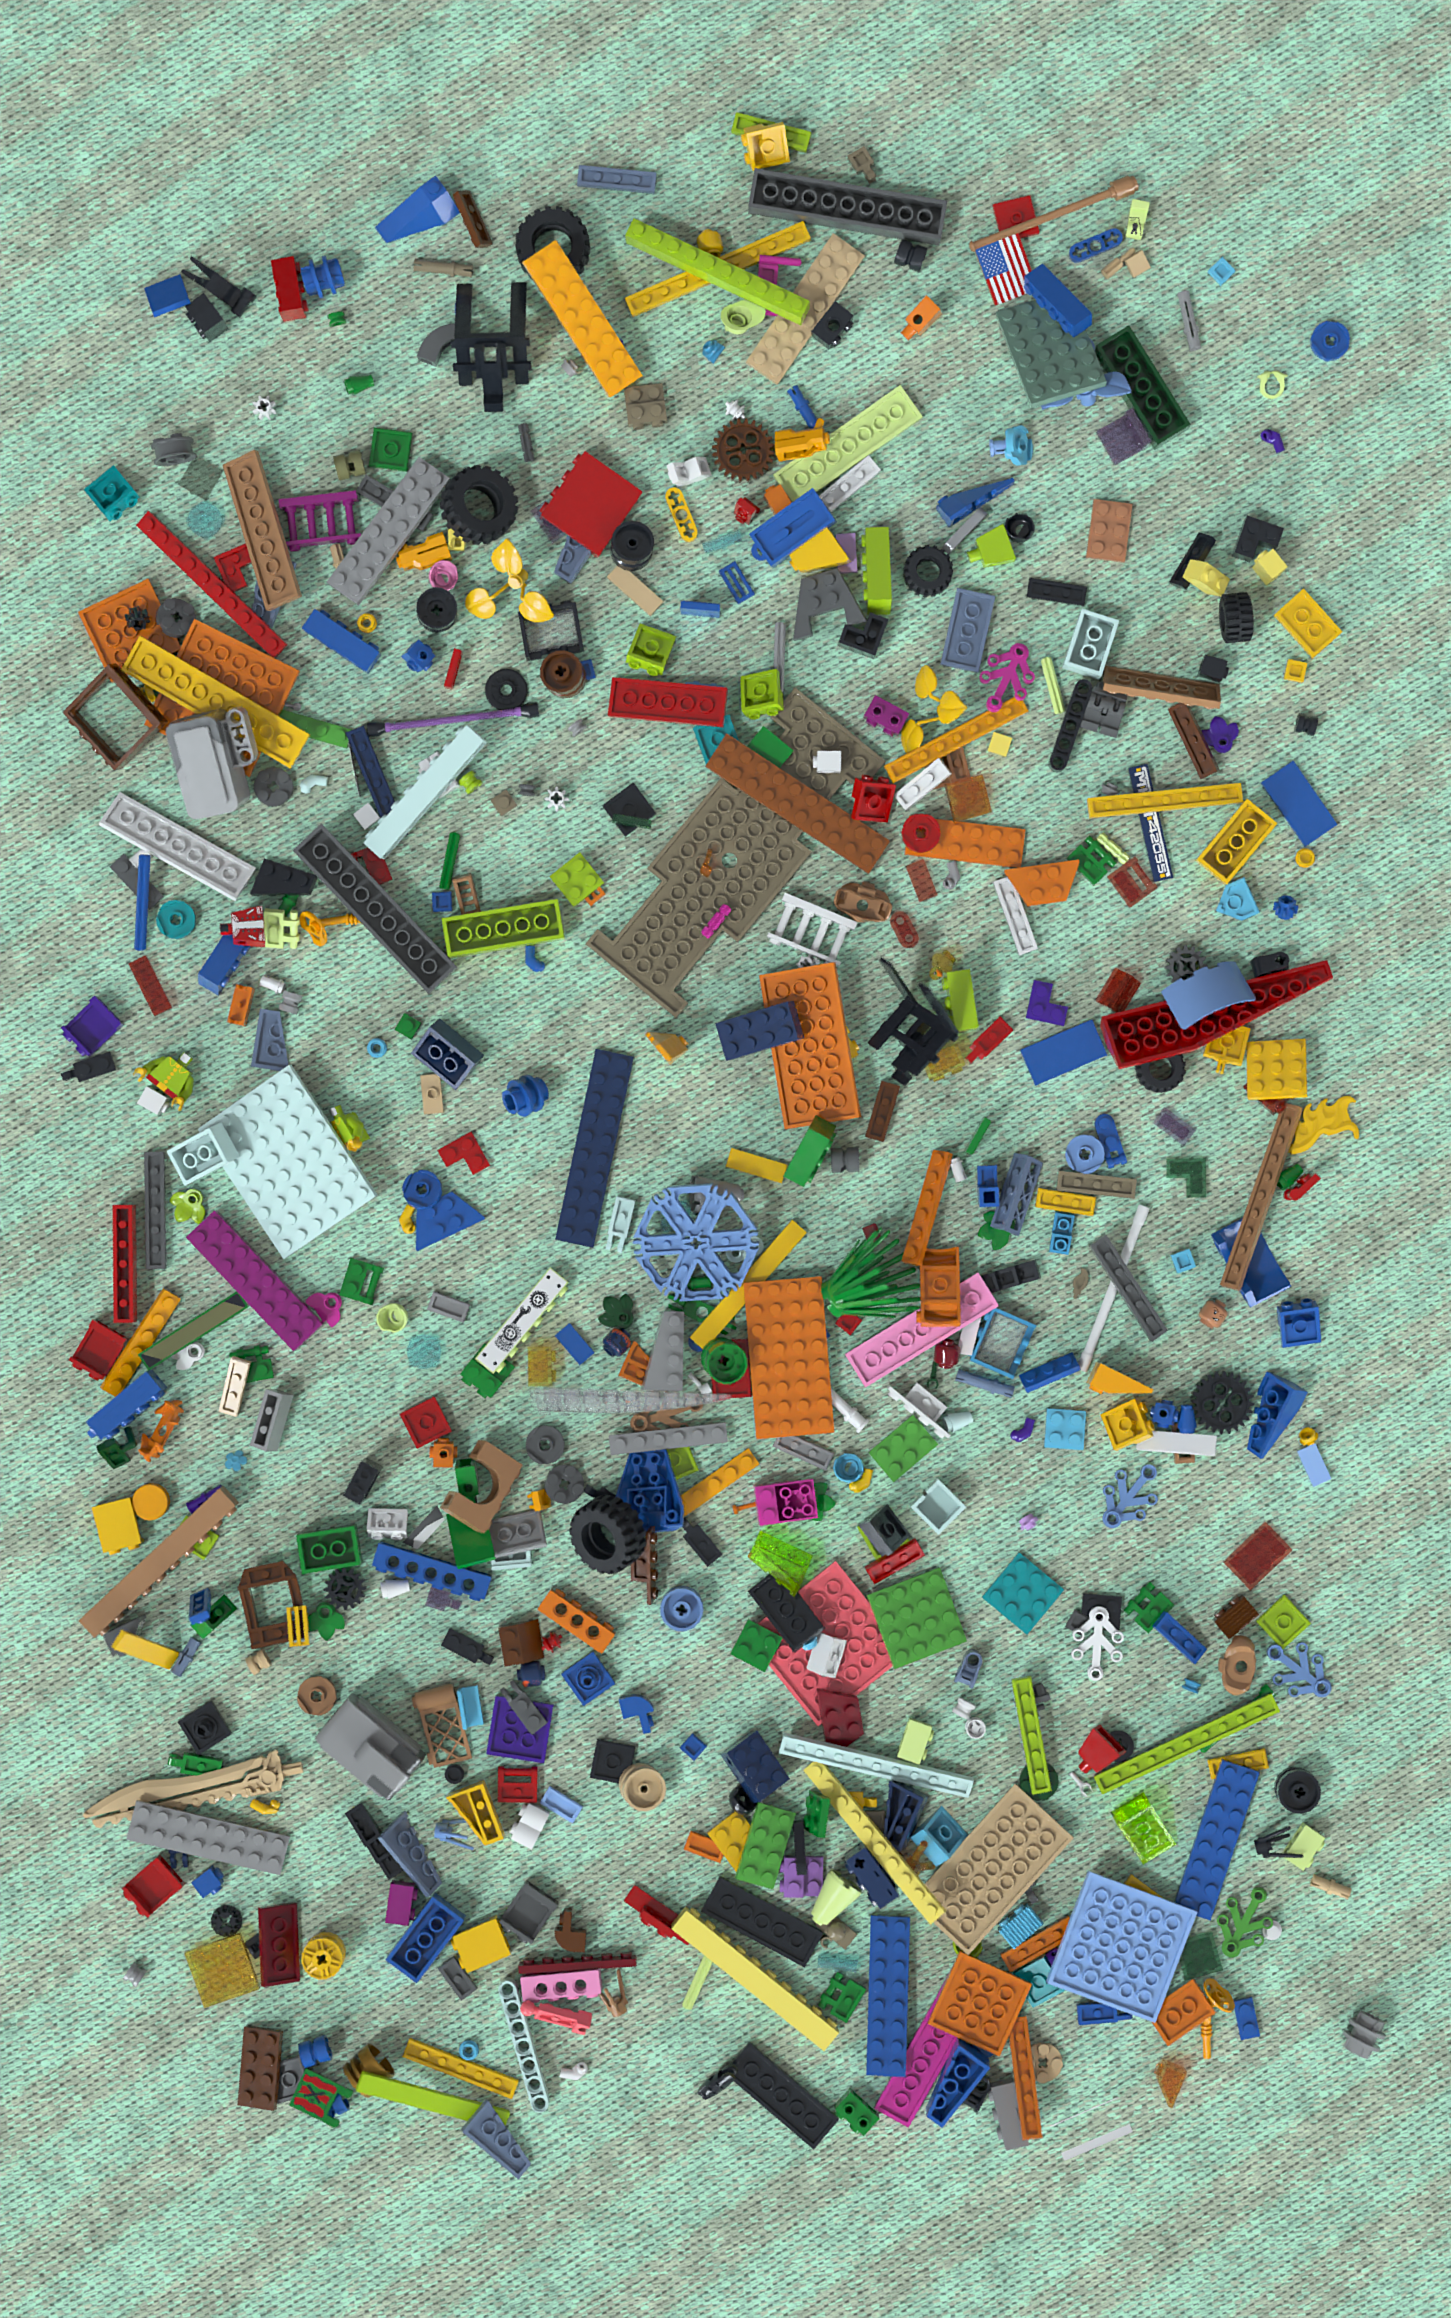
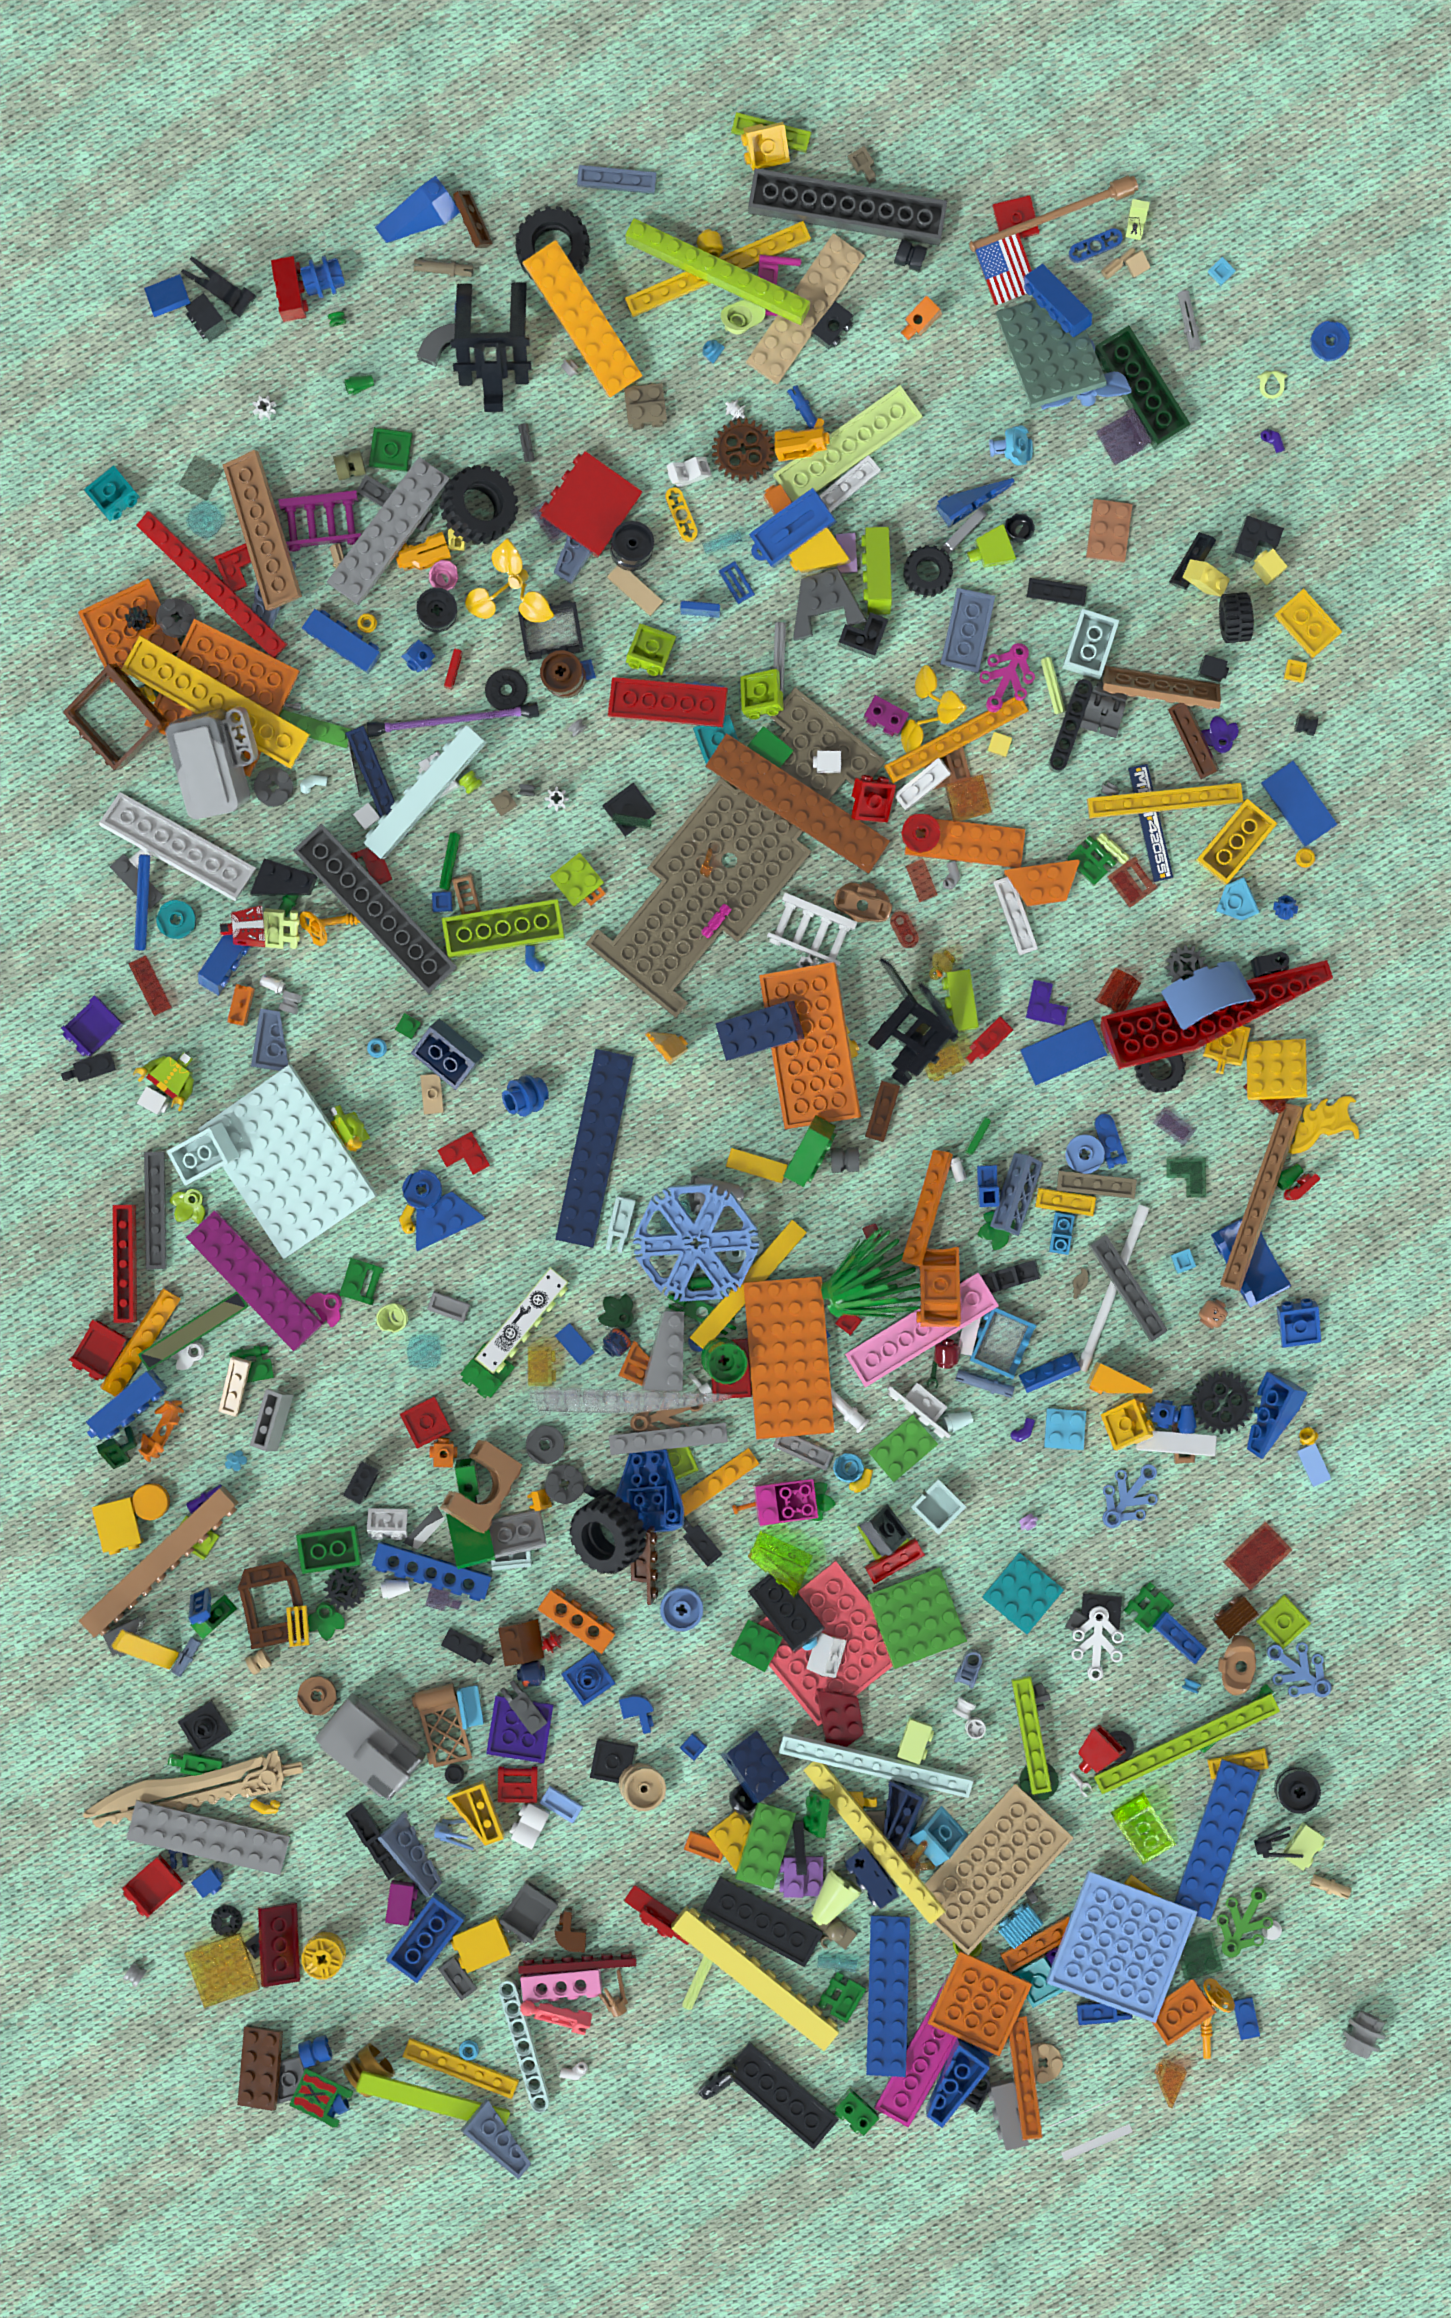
dark grey wheel [151,433,197,466] -> none
red plate [734,497,761,525] -> none

